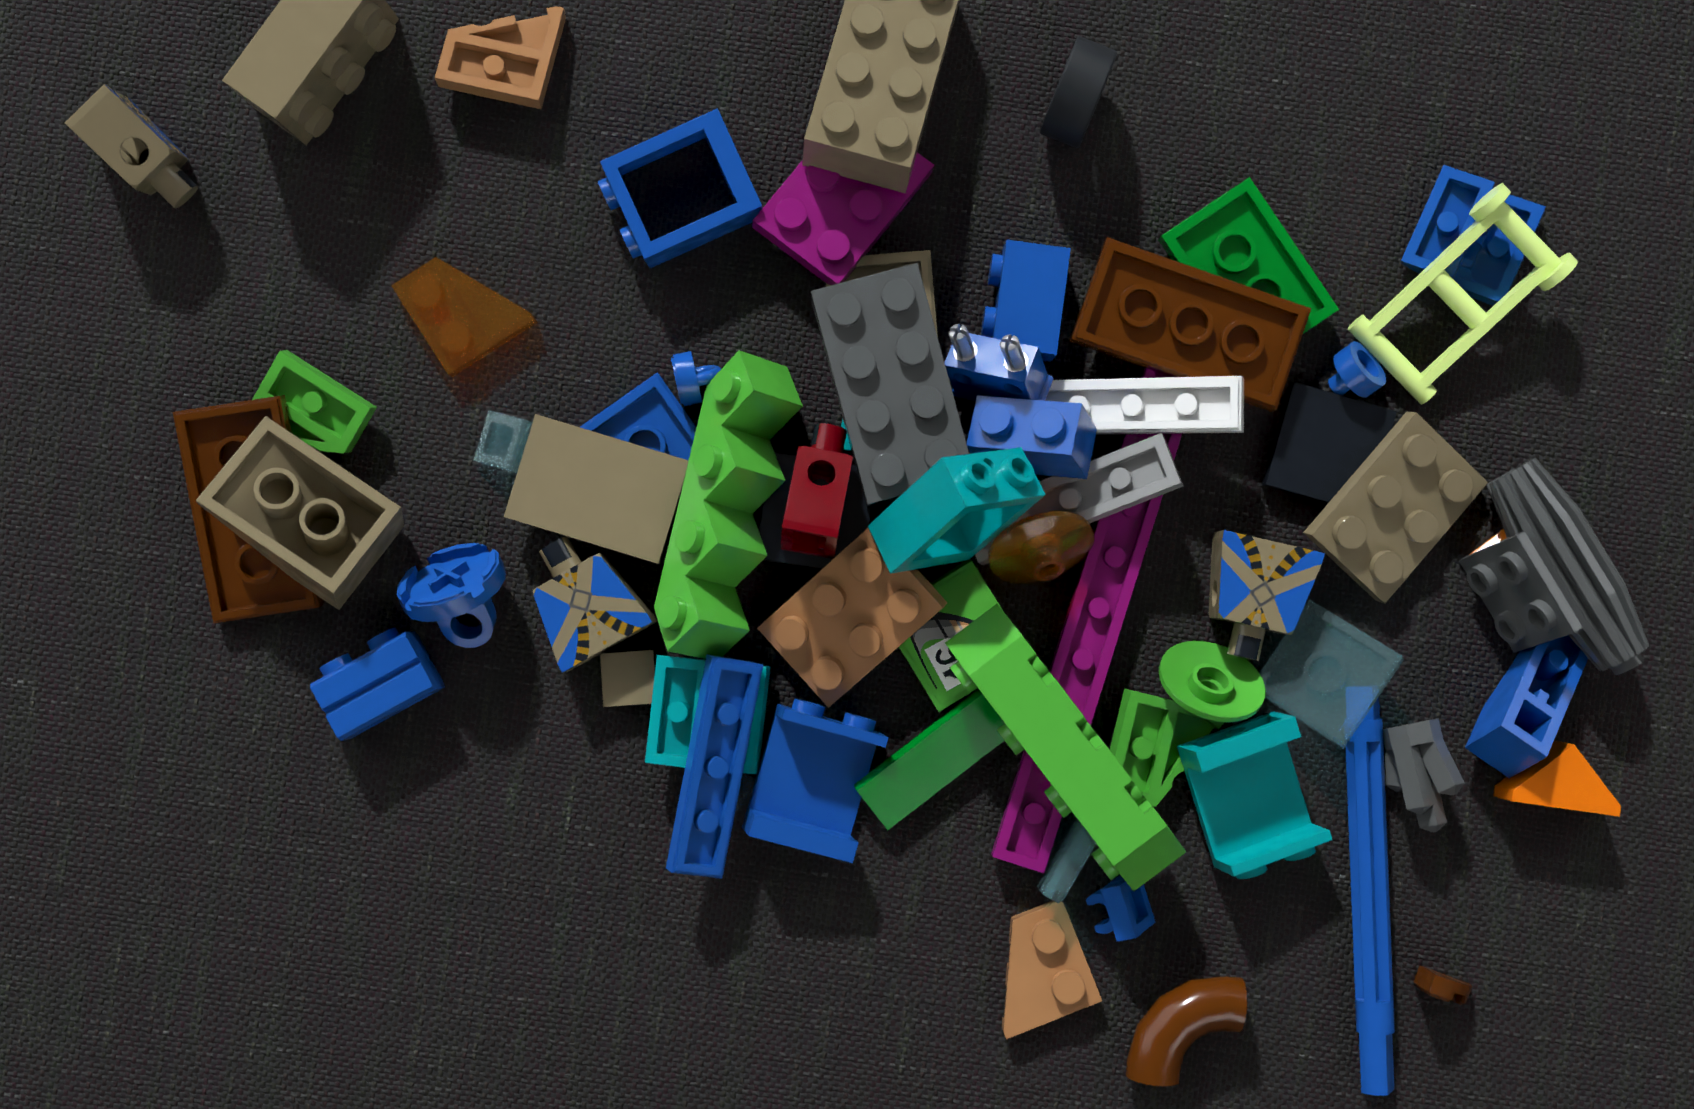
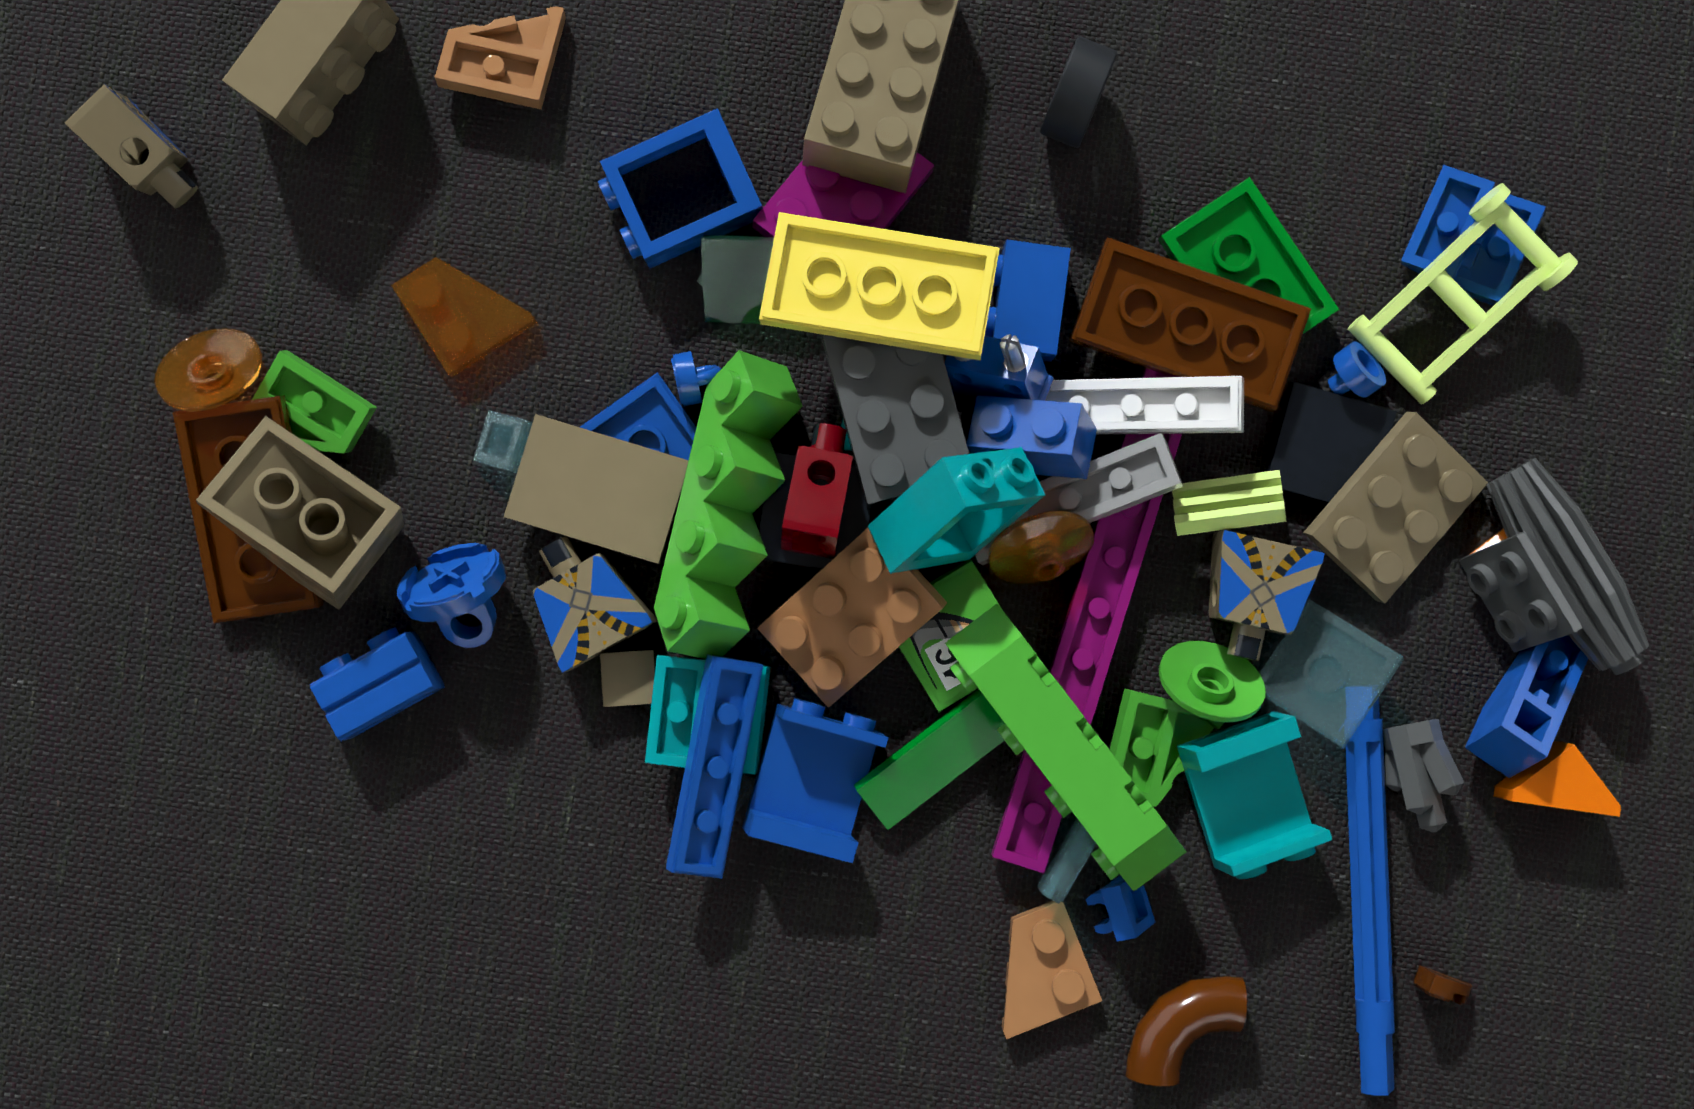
none -> clear orange dish [155,328,262,412]
none -> clear green piece [698,235,774,324]
none -> light yellow tile [759,212,1000,360]
none -> yellowish green tile [1172,470,1287,536]

